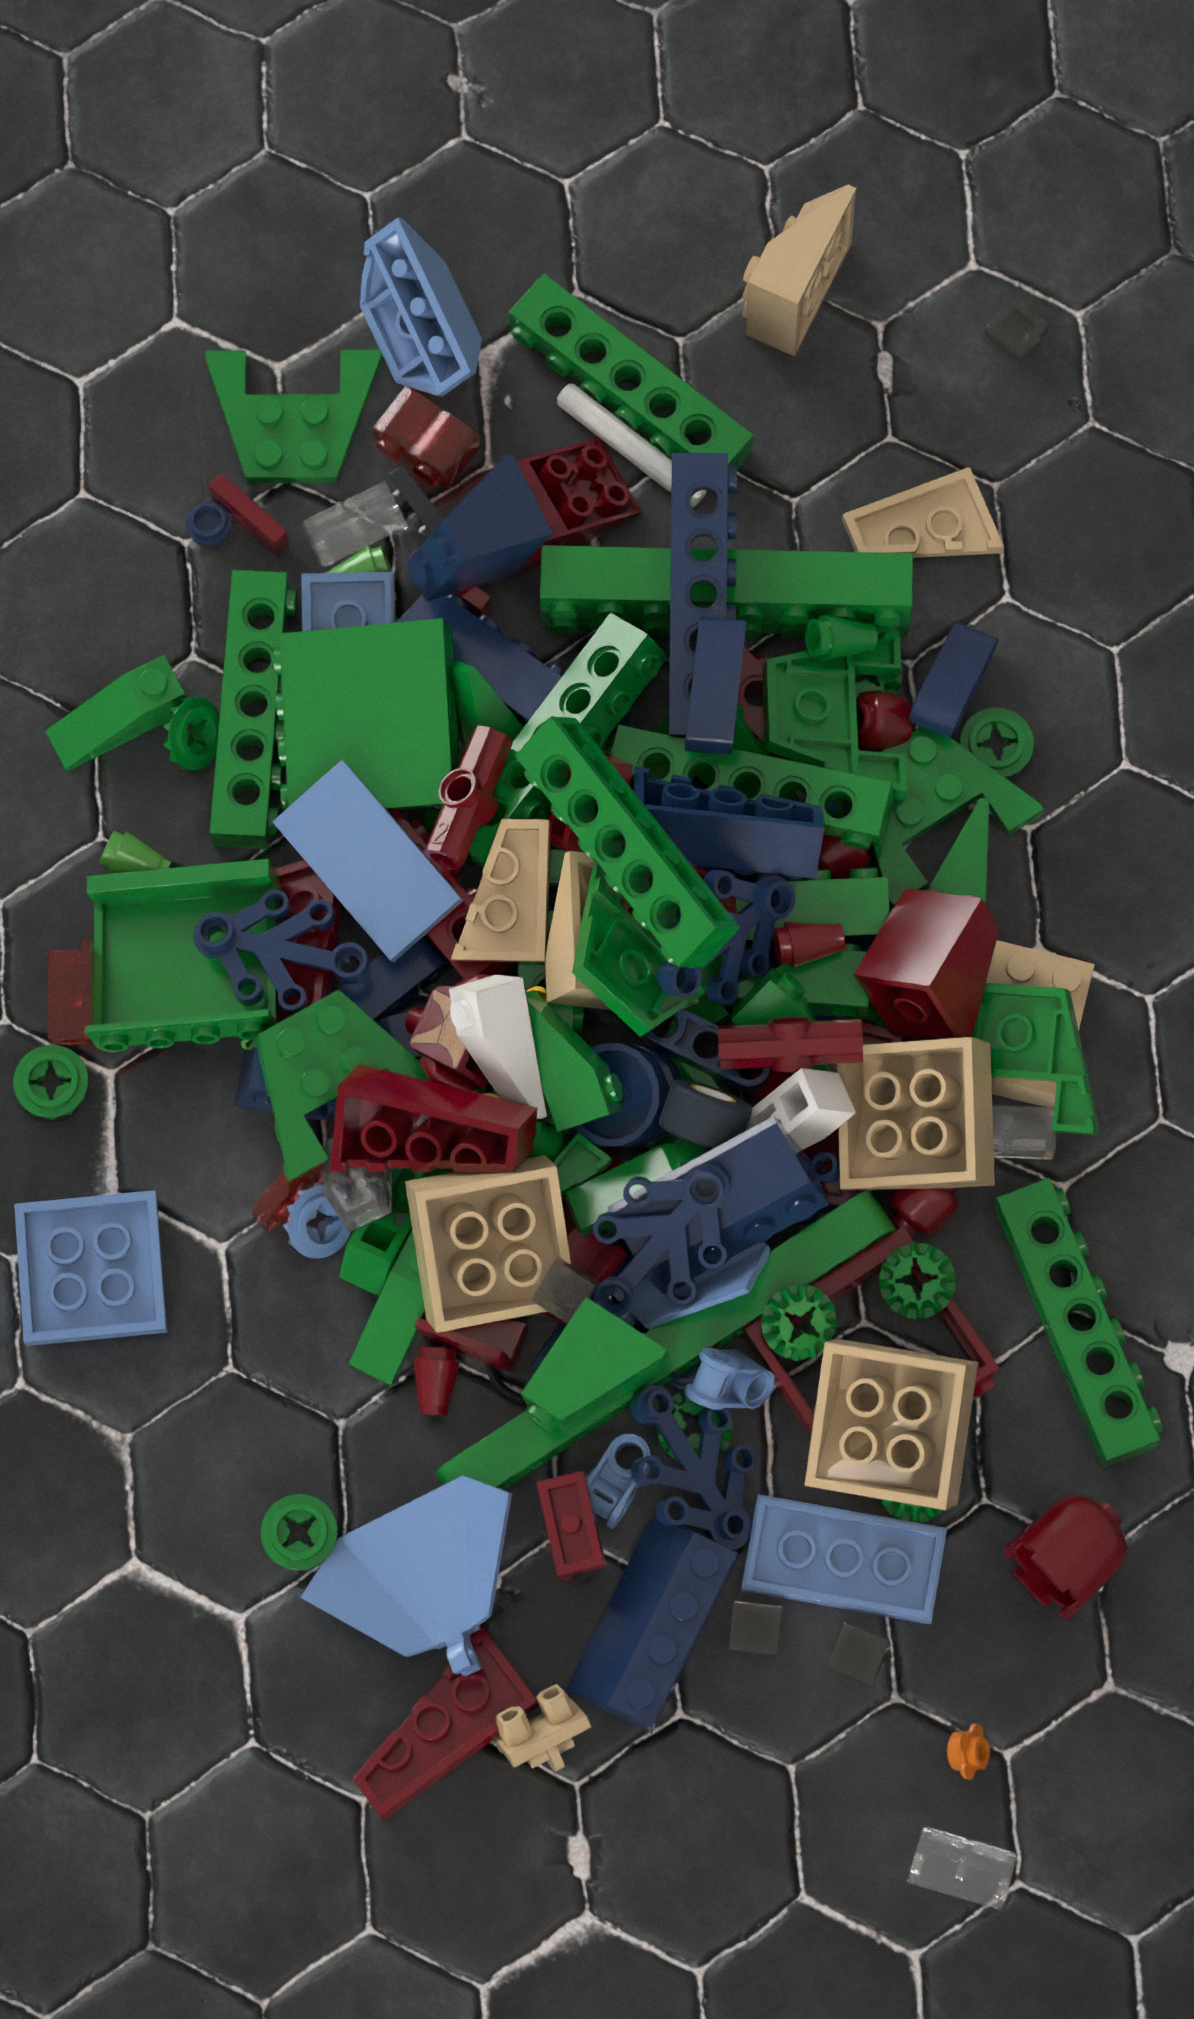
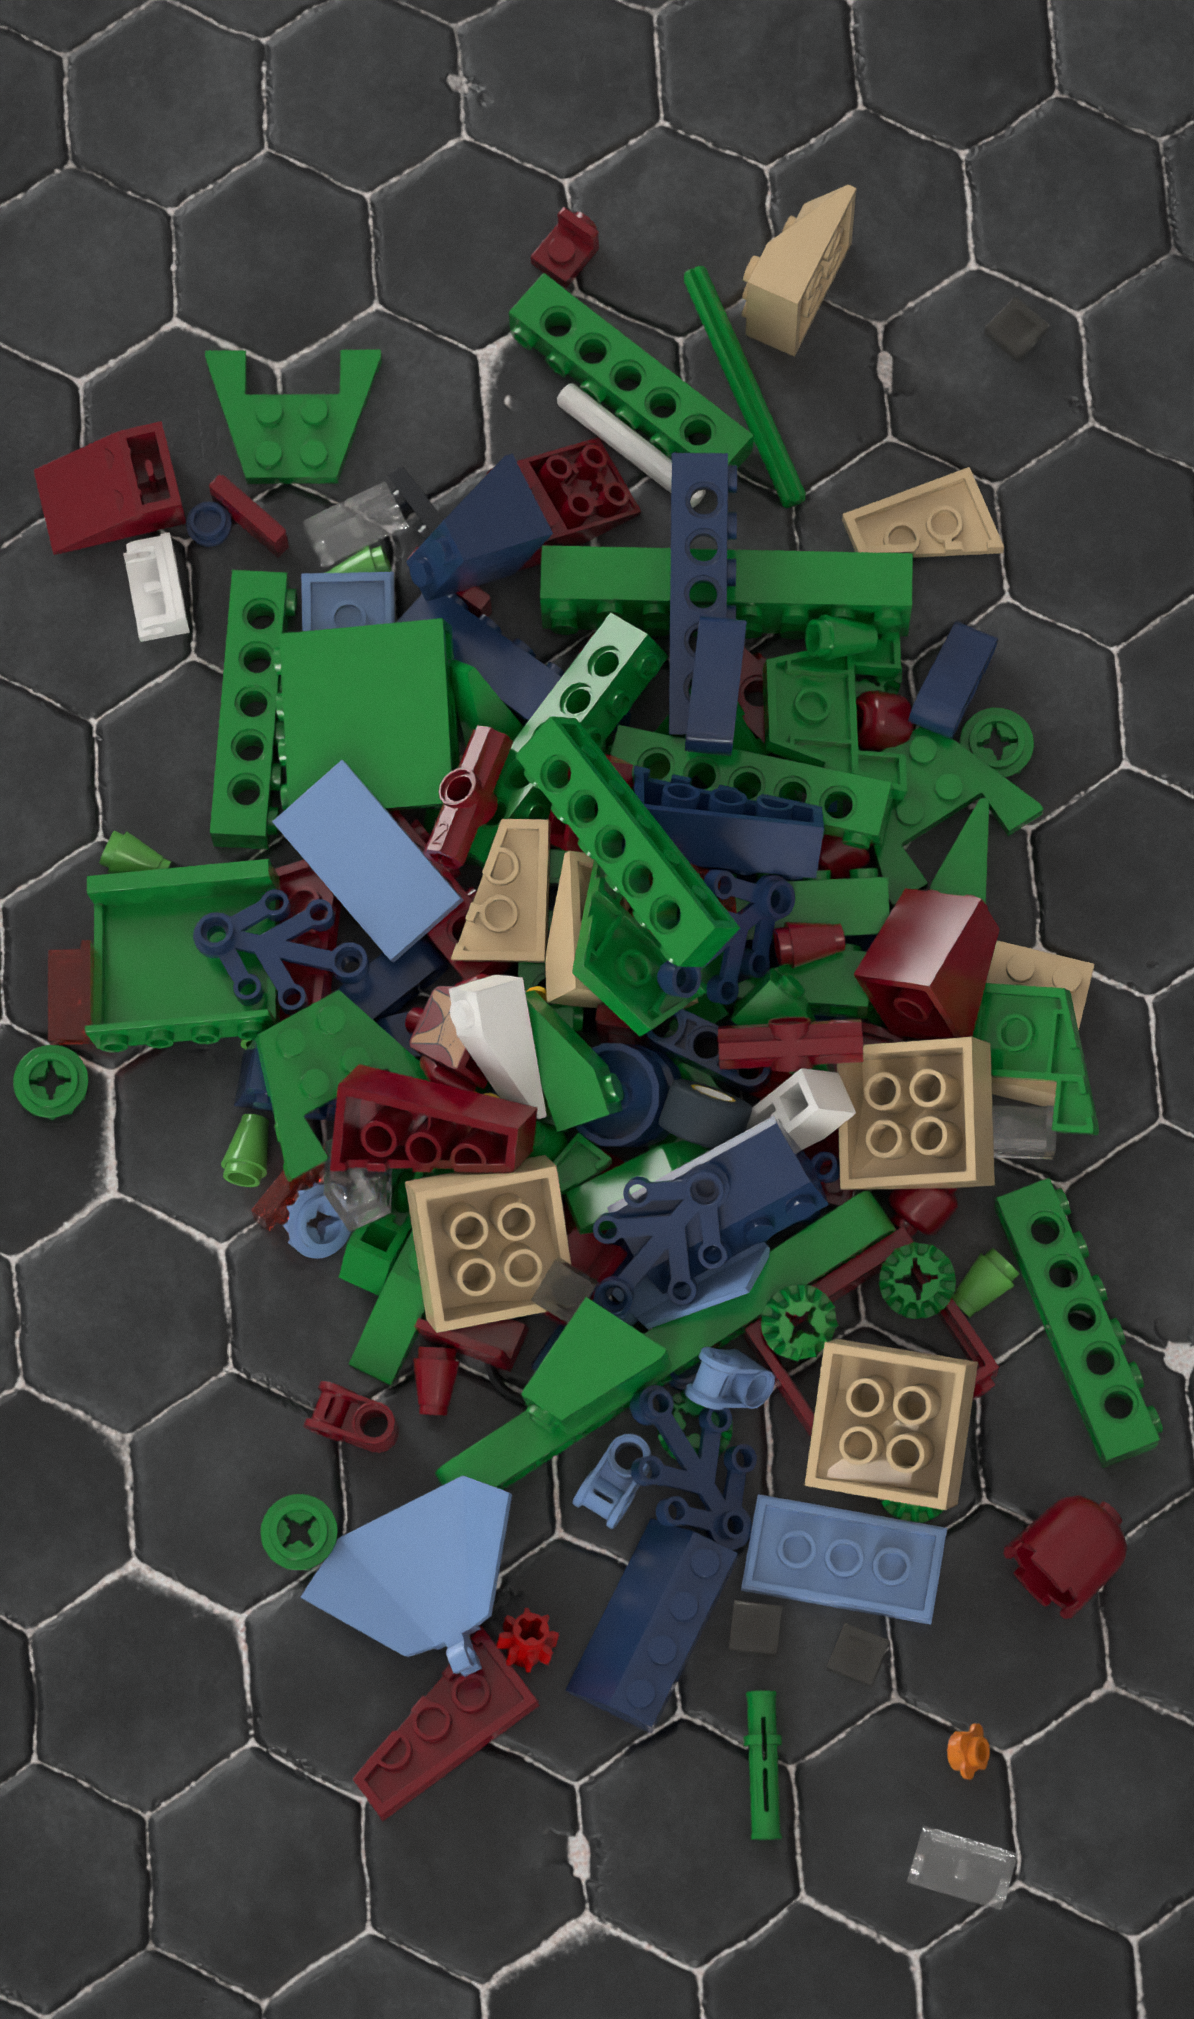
medium blue plate [14,1190,168,1346] -> none
green slope [45,655,186,772] -> none
green gear [163,696,220,770] -> none
medium blue wedge [360,217,482,397] -> none
clear red brick [373,386,480,488] -> none
tan hips [494,1685,591,1772] -> none
dark red panel [536,1471,607,1582] -> none
none -> dark red slope [34,421,186,555]
none -> white hinge [124,532,190,642]
none -> bright green cone [221,1114,269,1187]
none -> dark red piece [303,1381,400,1453]
none -> red gear [496,1608,559,1672]
none -> dark red bracket [530,207,599,289]
none -> dark red tile [595,1004,647,1045]
none -> green axle [684,266,806,508]
none -> green pin [743,1691,782,1840]
none -> bright green cone [952,1248,1019,1318]

